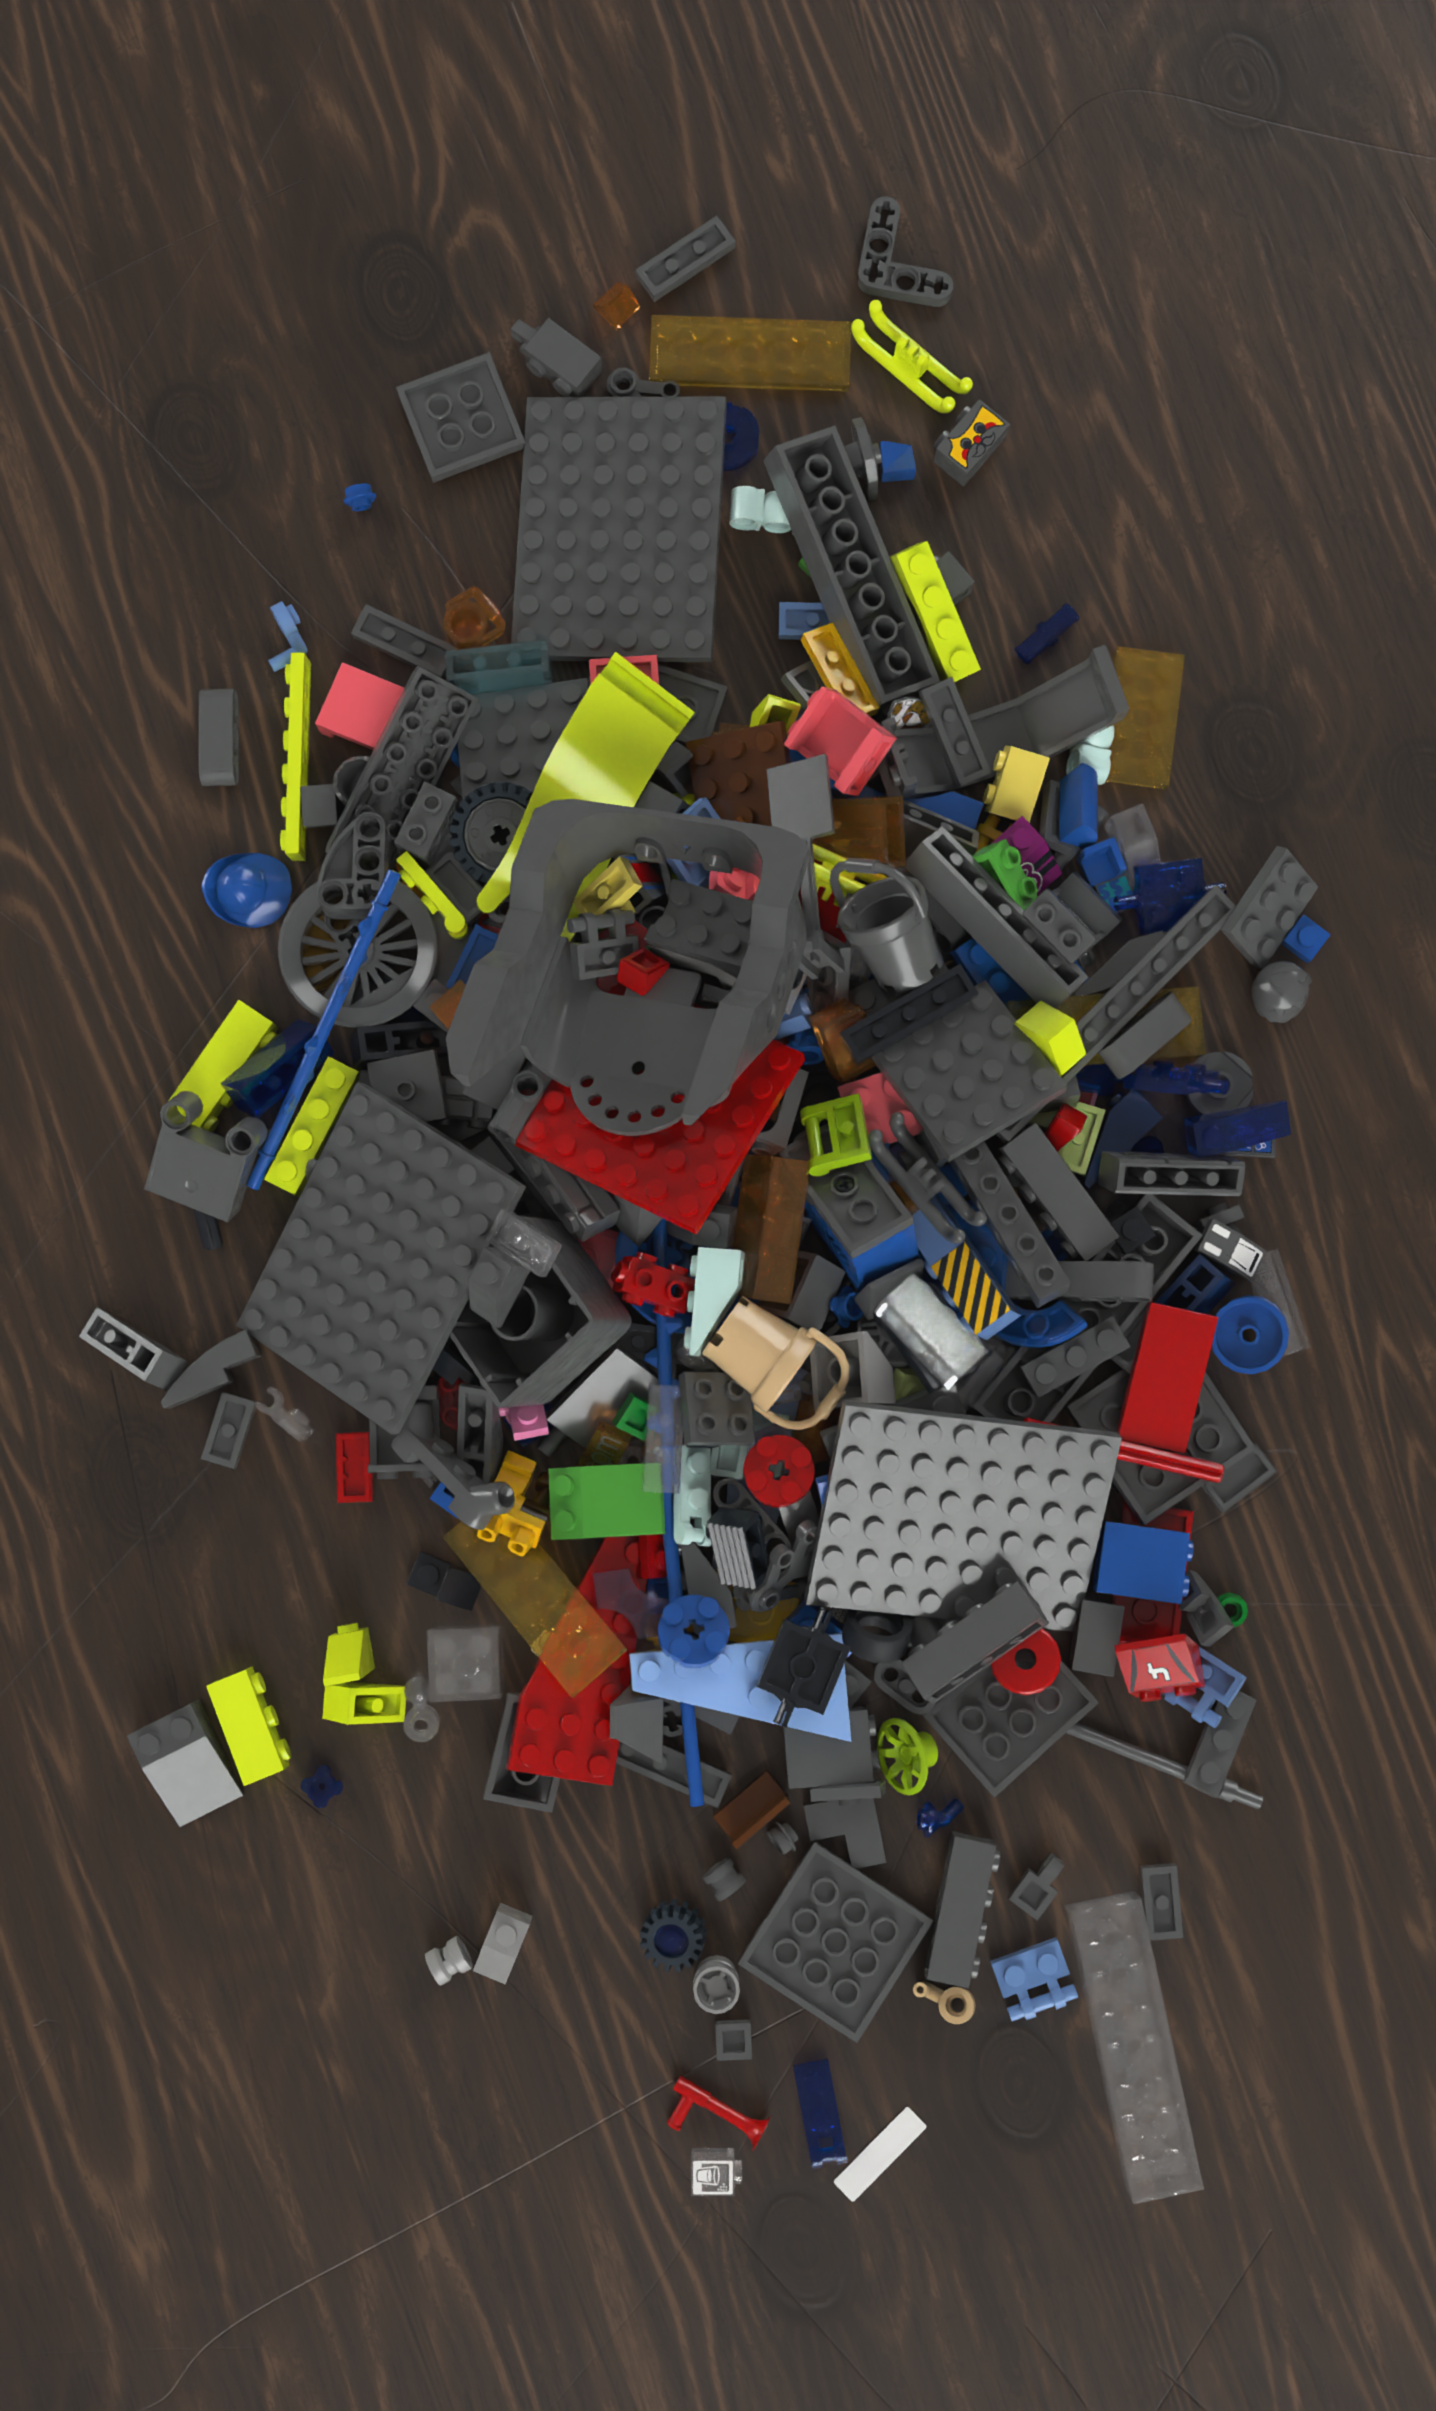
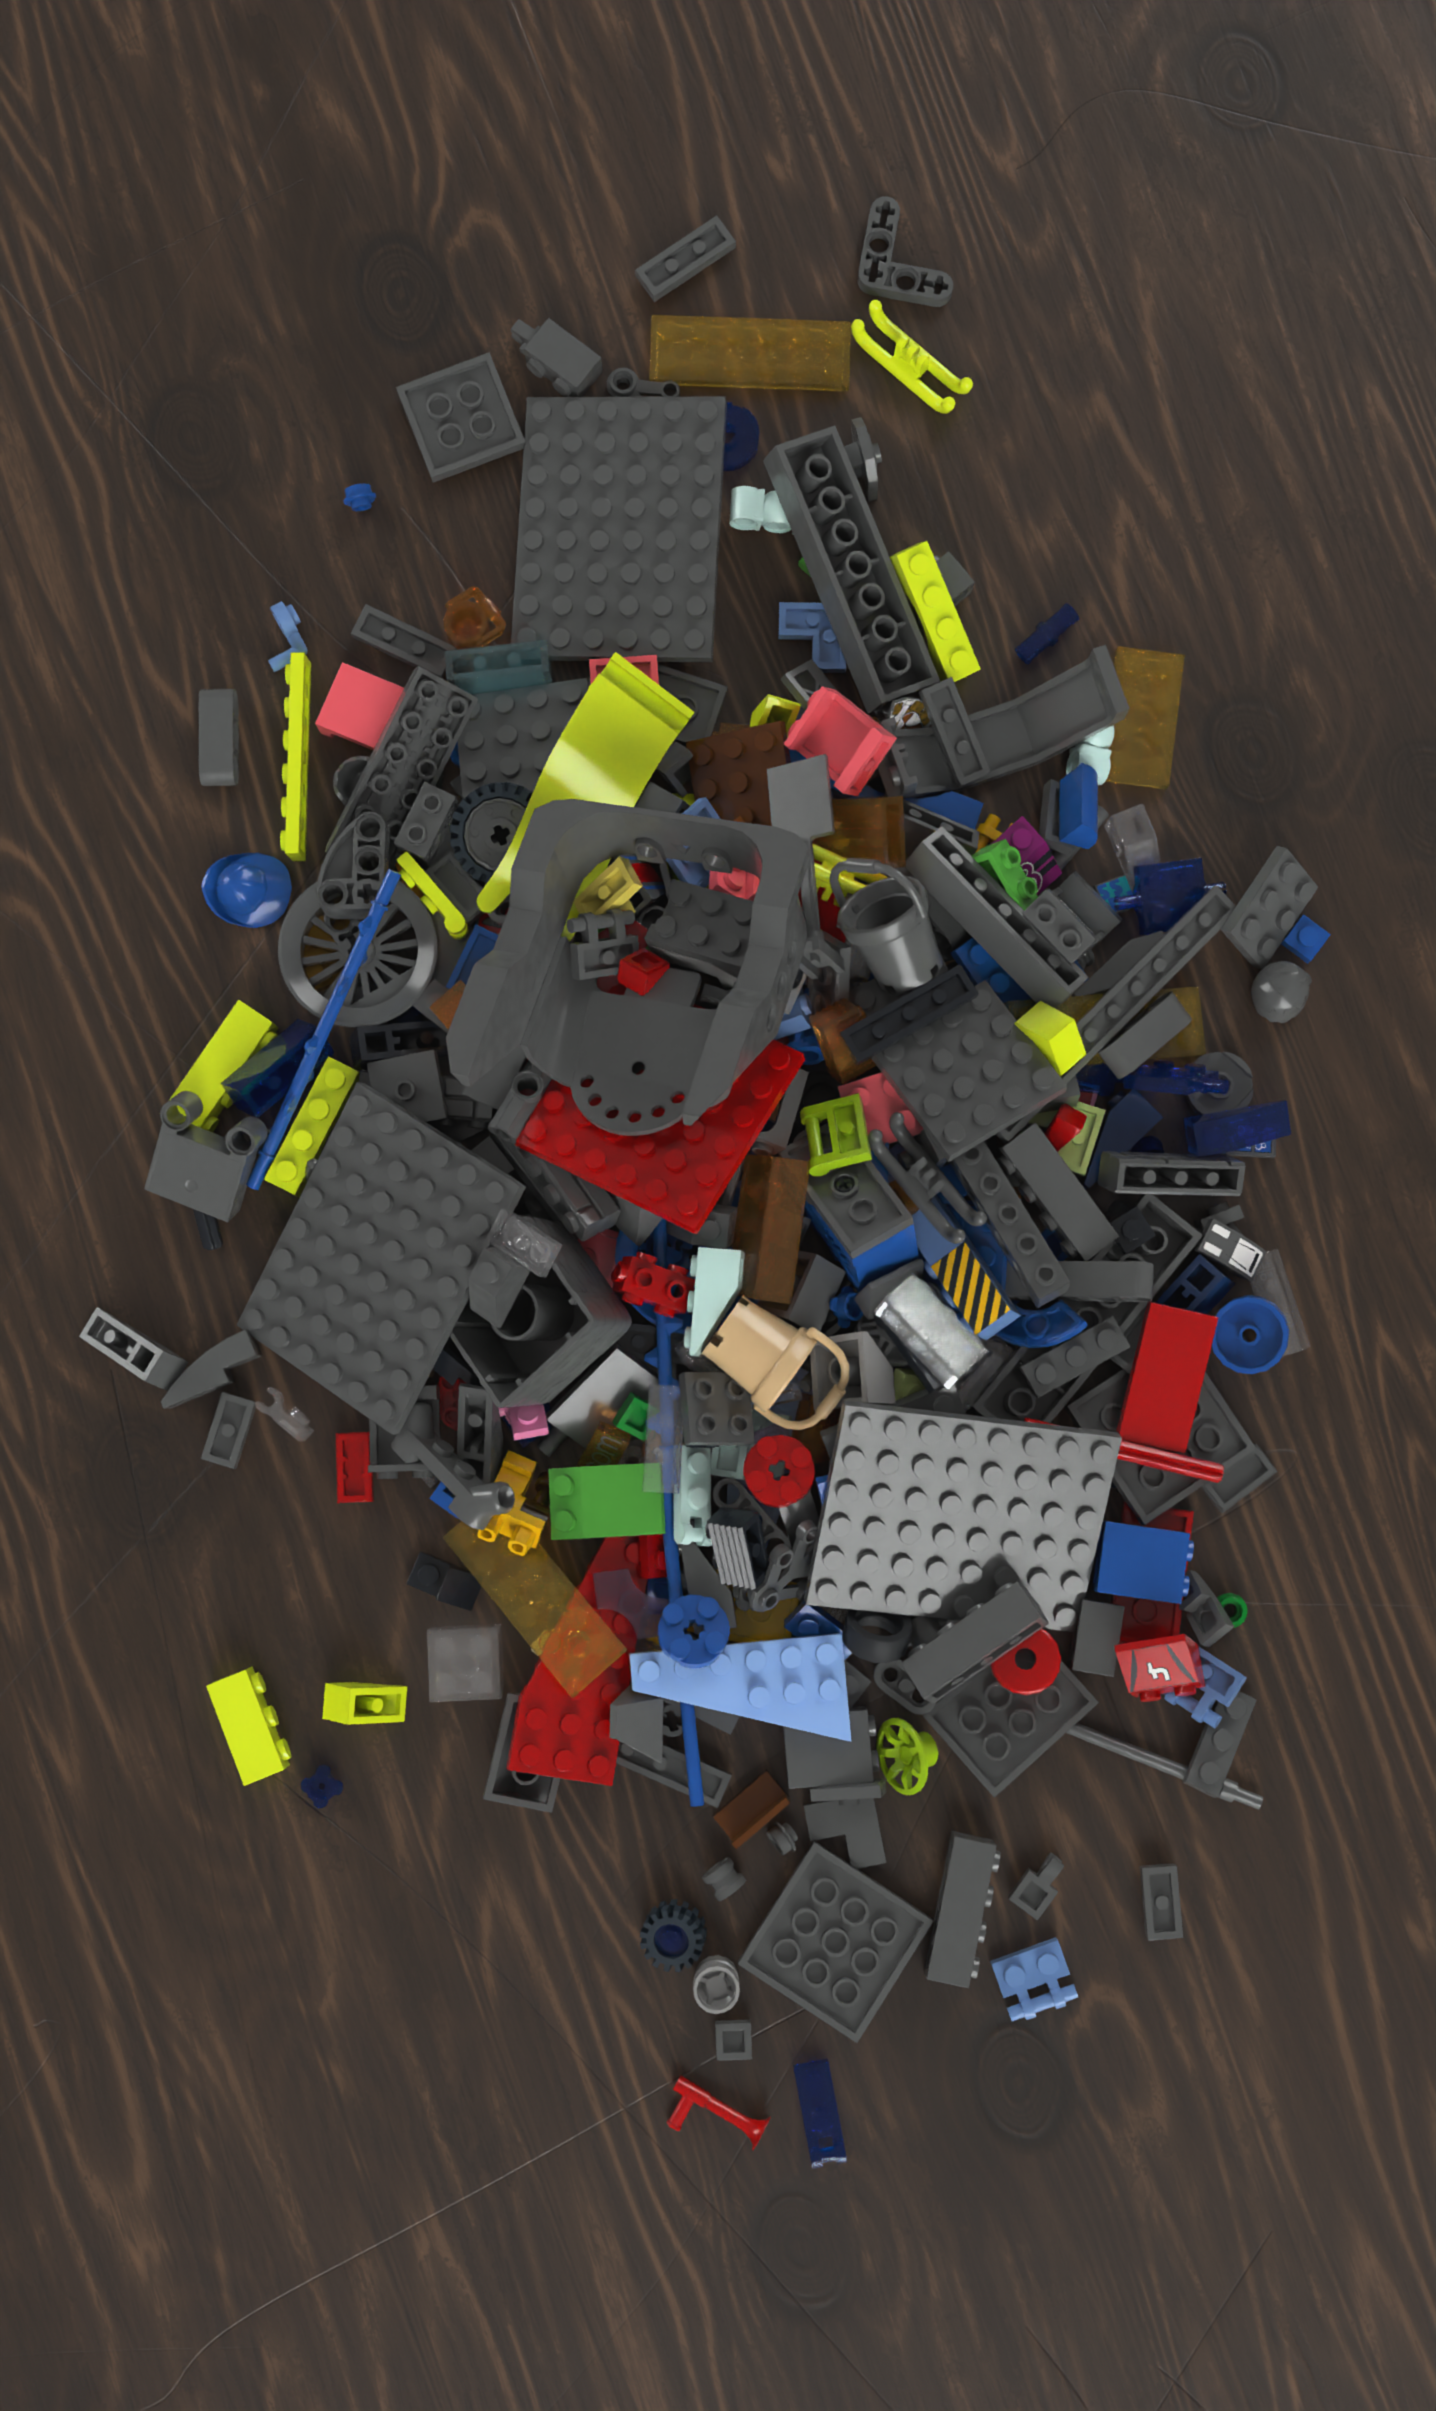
slope [127,1699,244,1827] -> none
dark grey panel [301,784,342,828] -> none
neon yellow slope [323,1623,375,1686] -> none
clear plate [404,1676,440,1742] -> none
light grey wheel [425,1936,473,1986] -> none
light grey slope [473,1903,533,1984] -> none
clear orange slope [593,283,640,330] -> none
clear brick [691,2148,742,2196] -> none
black plate [756,1607,851,1727] -> none
yellow plate [800,623,879,717] -> none
white sticker [834,2107,926,2202] -> none
blue slope [879,441,916,482] -> none
tan plate [913,1981,976,2024] -> none
clear blue plate [917,1798,964,1838] -> none
dark grey brick [933,399,1010,487] -> none
light yellow brick [982,745,1050,823] -> none
clear brick [1065,1891,1204,2204] -> none
blue panel [1076,837,1127,888] -> none

